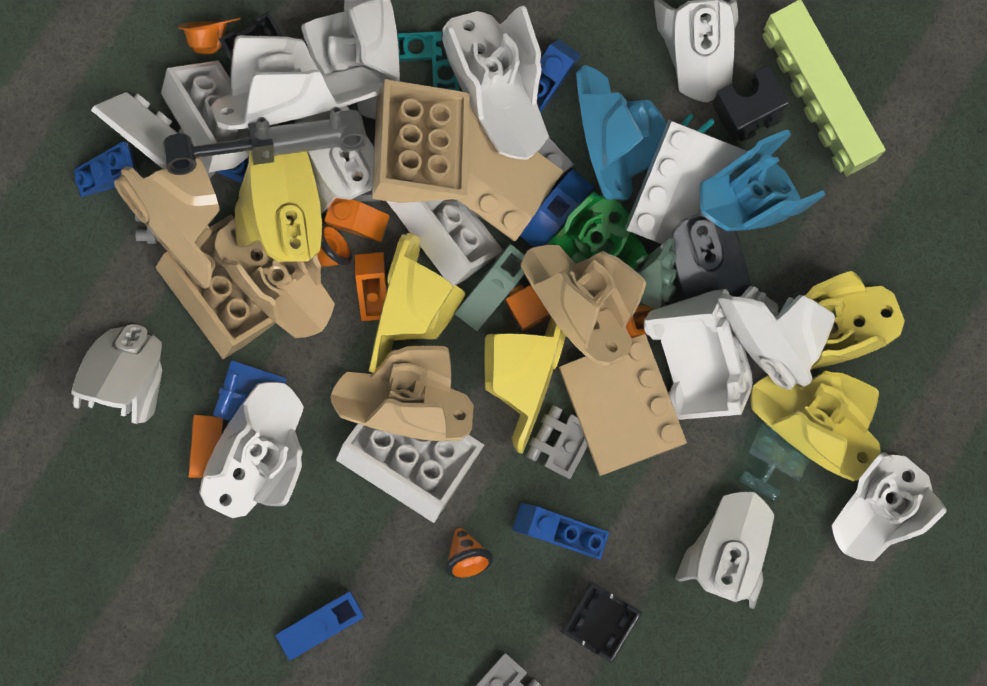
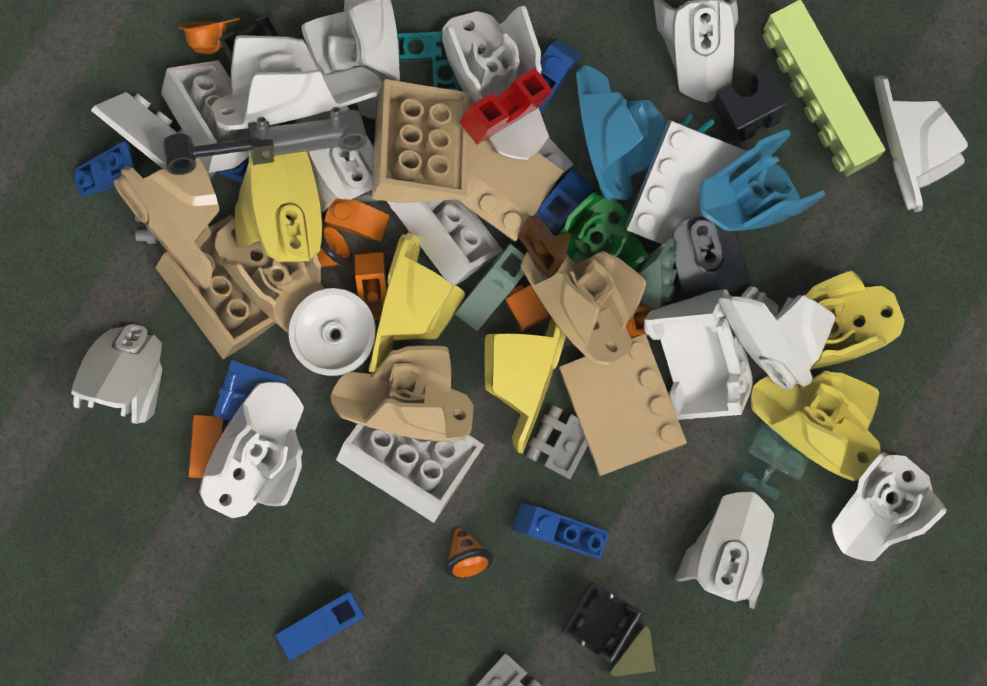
none -> white dish [289,288,376,376]
none -> red arch [460,68,553,145]
none -> reddish brown slope [518,215,571,278]
none -> olive slope [608,625,656,677]
none -> white piece [873,75,968,212]

